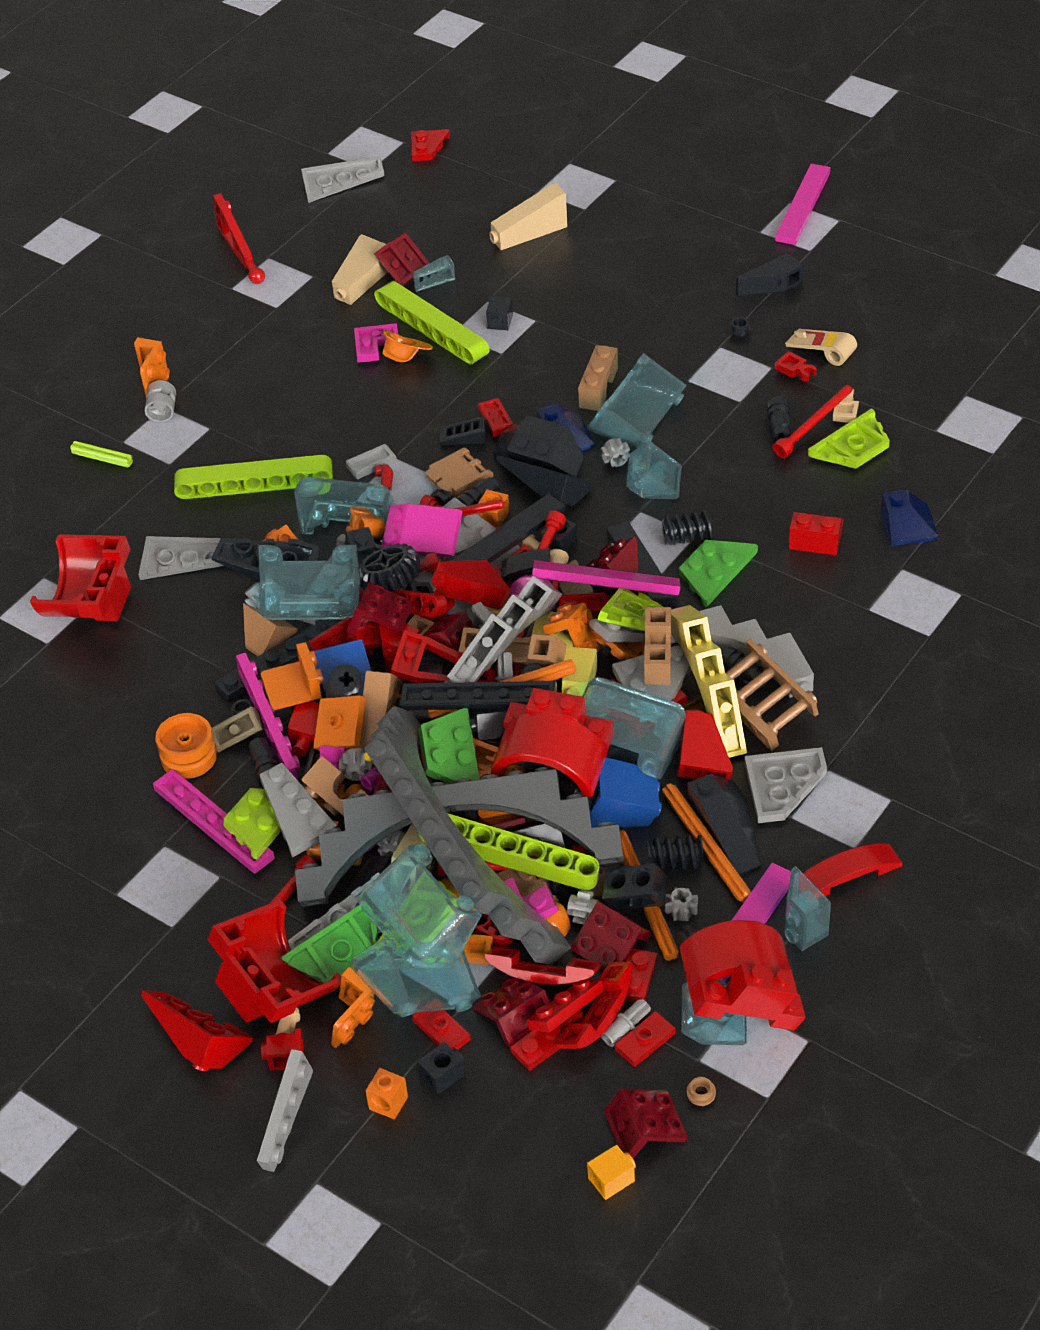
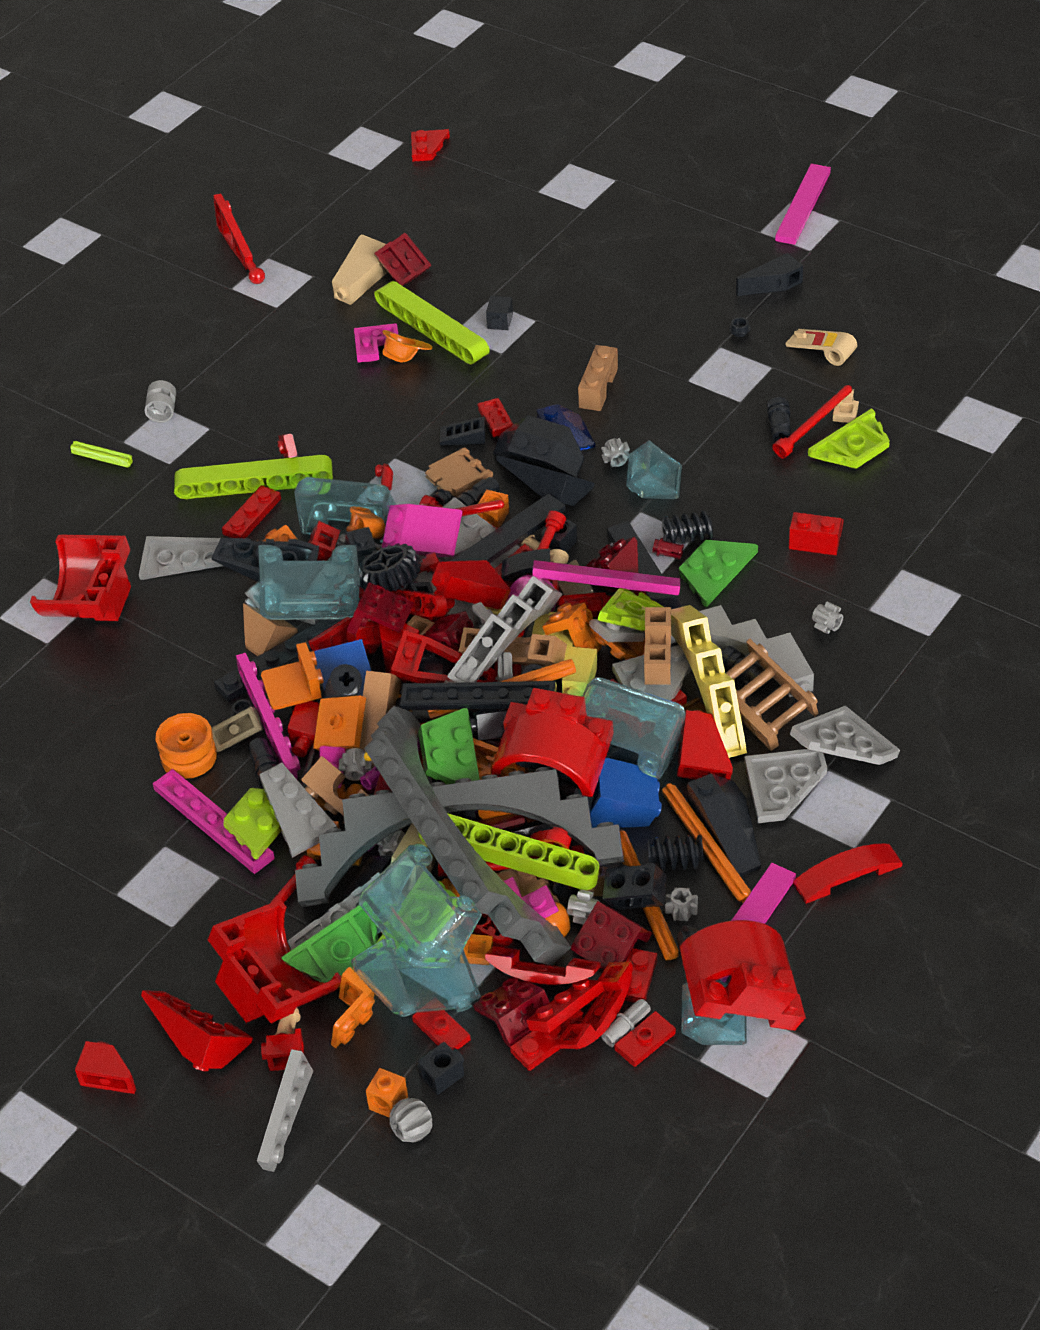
orange bracket [134,337,170,396] -> none
light grey wing [301,156,384,203] -> none
light grey tile [345,444,397,479] -> none
clear light blue slope [413,255,455,292] -> none
tan slope [489,182,567,250] -> none
clear light blue windscreen [587,353,687,448] -> none
light orange brick [587,1145,636,1200] -> none
dark red bracket [604,1089,688,1159] -> none
medium nougat plate [687,1077,716,1106] -> none
red plate [775,351,817,382] -> none
clear light blue slope [784,866,831,951] -> none
clear blue slope [881,490,939,546] -> none
none -> red slope [75,1041,136,1094]
none -> red plate [222,485,281,538]
none -> plate [277,434,298,458]
none -> red brick [309,521,341,562]
none -> light grey piece [389,1098,432,1143]
none -> red plate [530,827,572,849]
none -> dark red pin [652,538,684,560]
none -> light grey plate [790,706,900,765]
none -> light grey gear [812,601,843,634]

